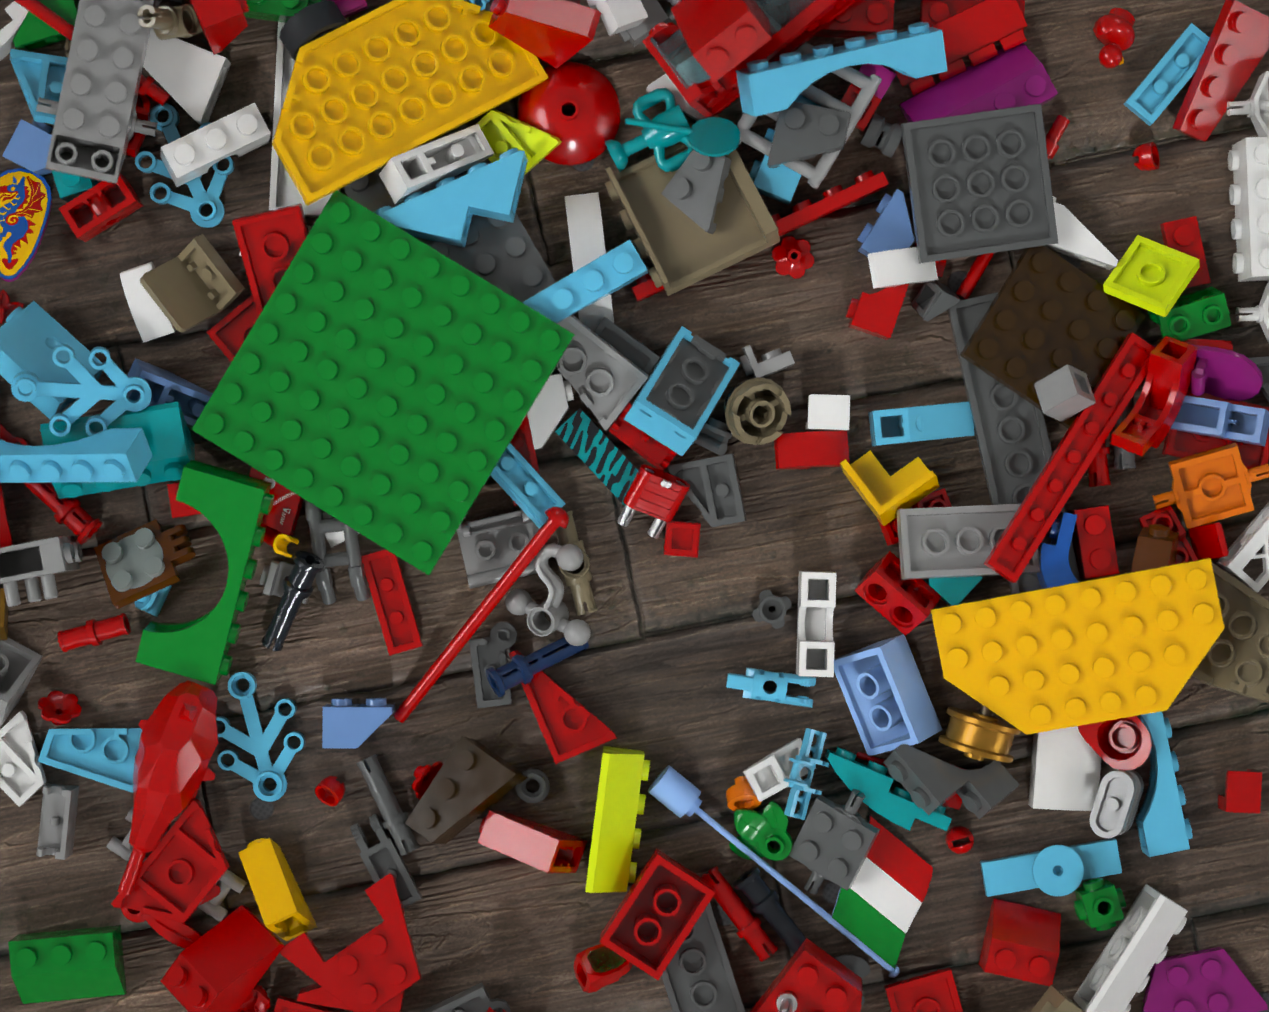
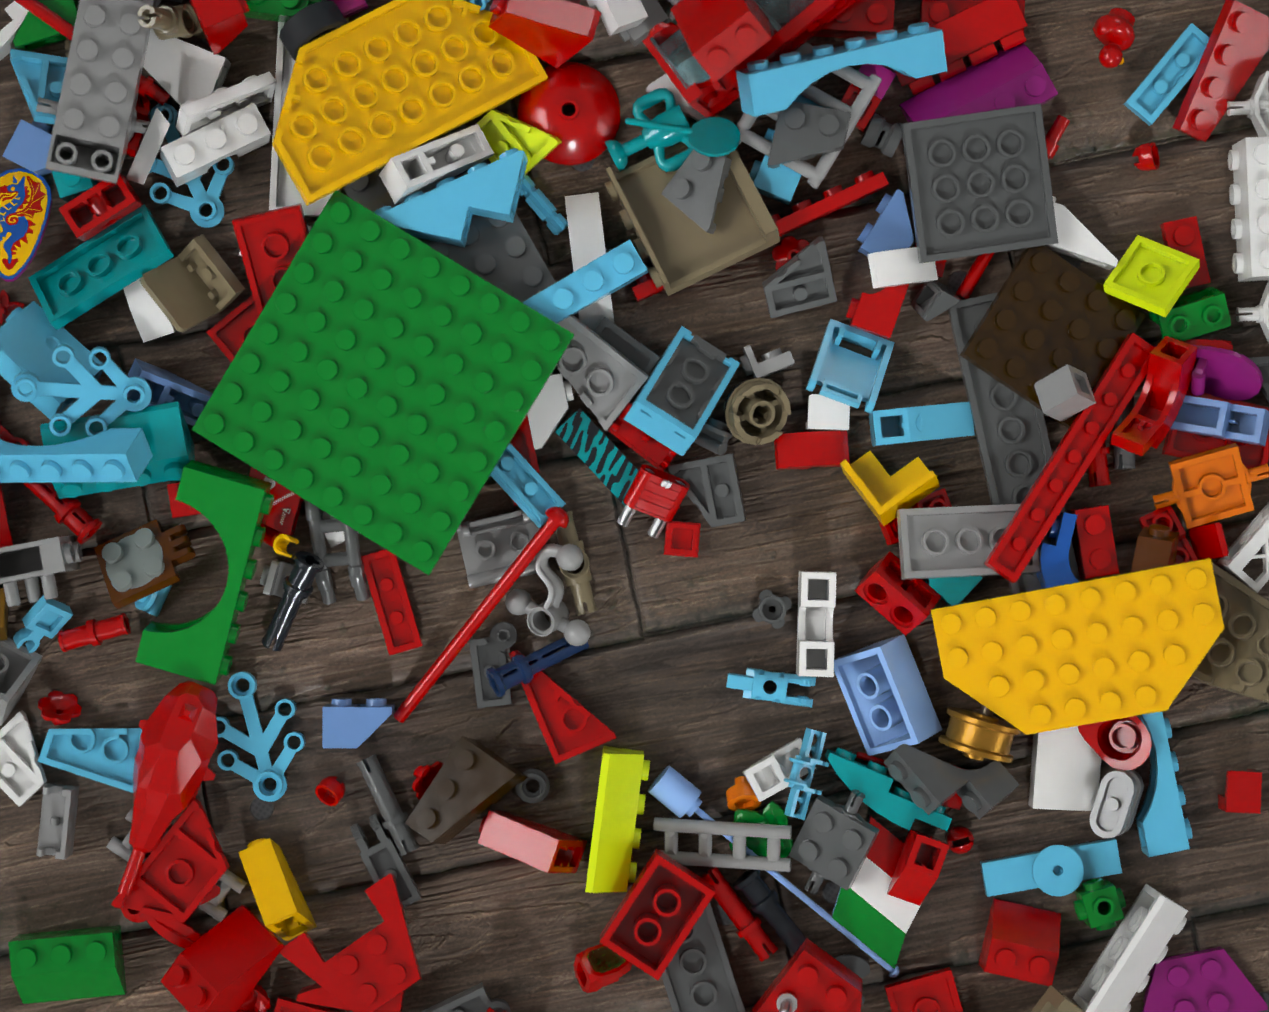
none -> medium azure plate [13,595,73,653]
none -> teal plate [28,204,174,330]
none -> white sticker [127,108,170,185]
none -> white plate [176,71,277,137]
none -> medium azure axle [520,175,568,235]
none -> light grey bar [653,817,792,872]
none -> dark grey wing [762,236,837,319]
none -> medium azure container [806,319,895,414]
none -> red slope [887,829,950,906]

